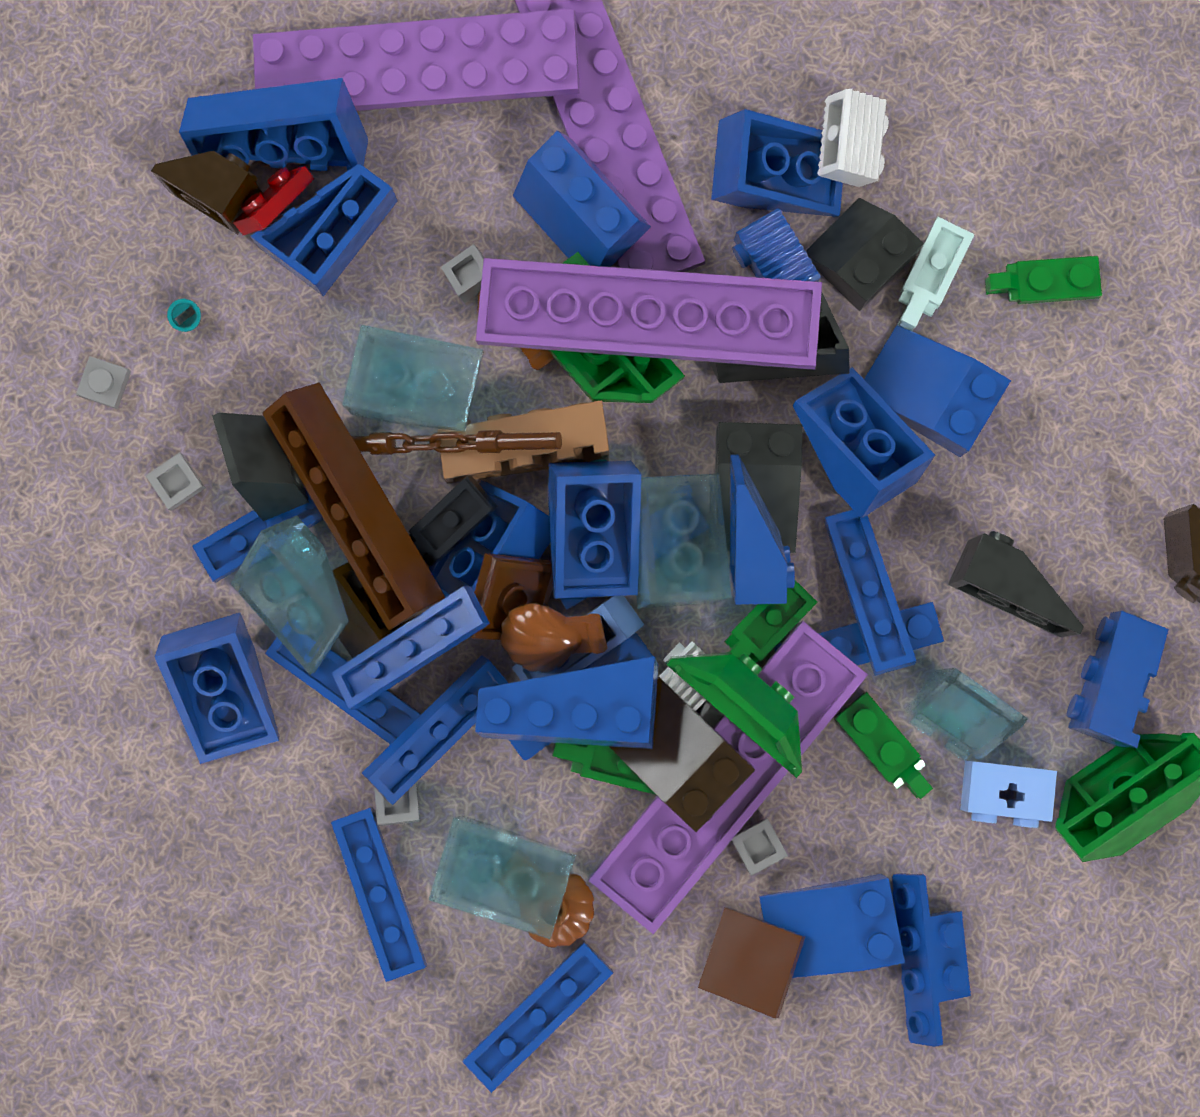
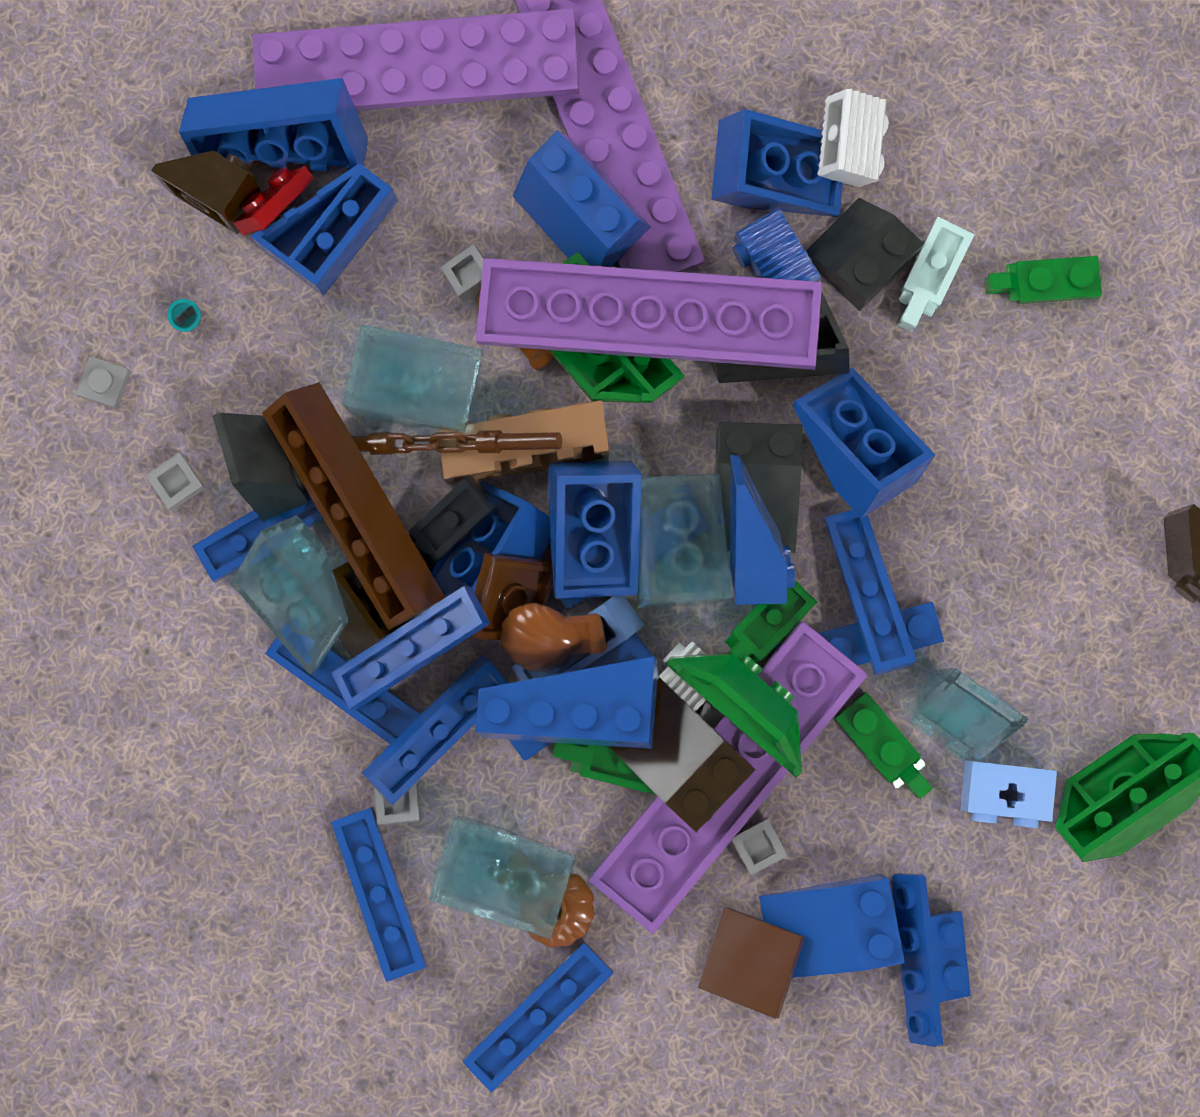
blue slope [154,613,280,764] -> none
blue slope [864,325,1011,457] -> none
pearl dark grey slope [948,531,1084,637] -> none
blue wedge [1066,611,1169,748] -> none

